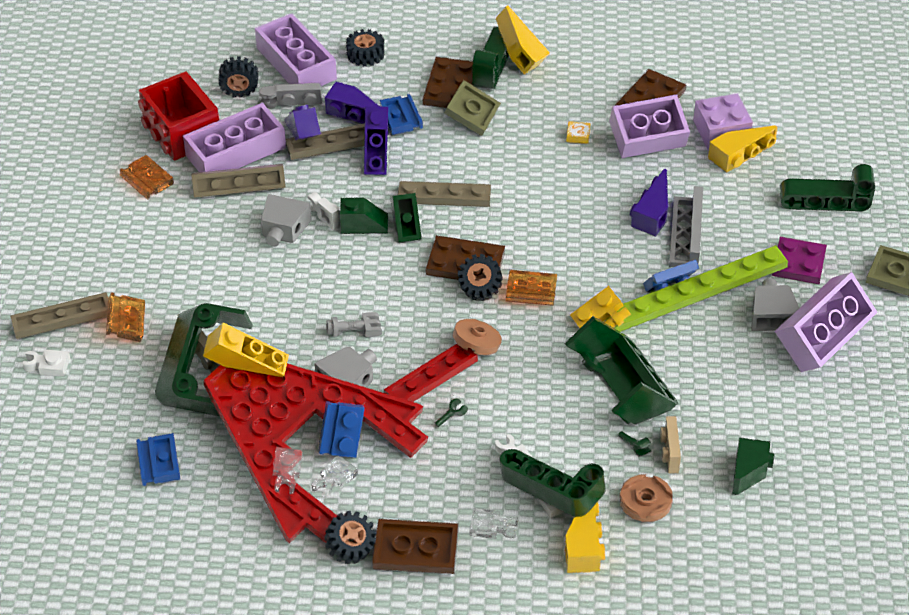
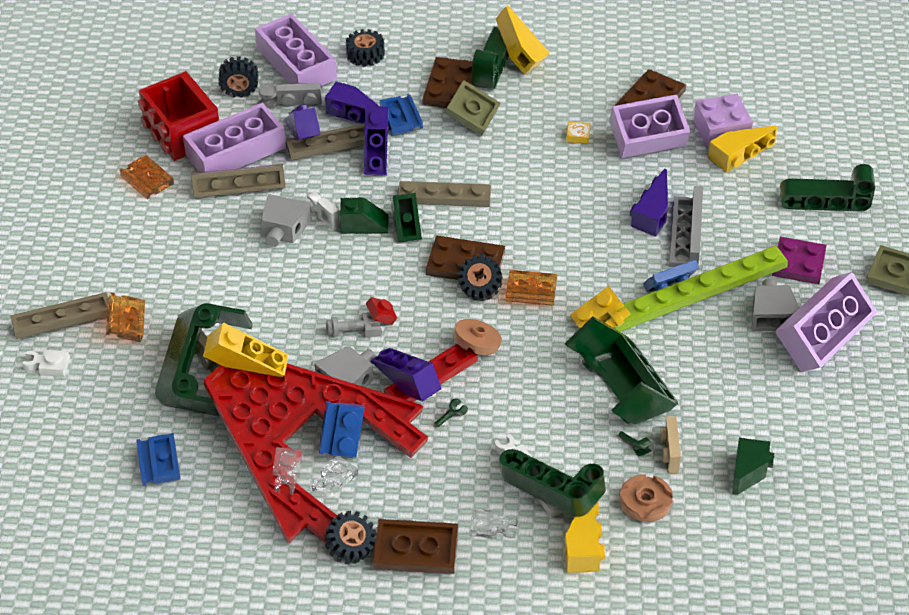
none -> red plate [365,297,398,325]
none -> dark purple slope [371,348,442,402]

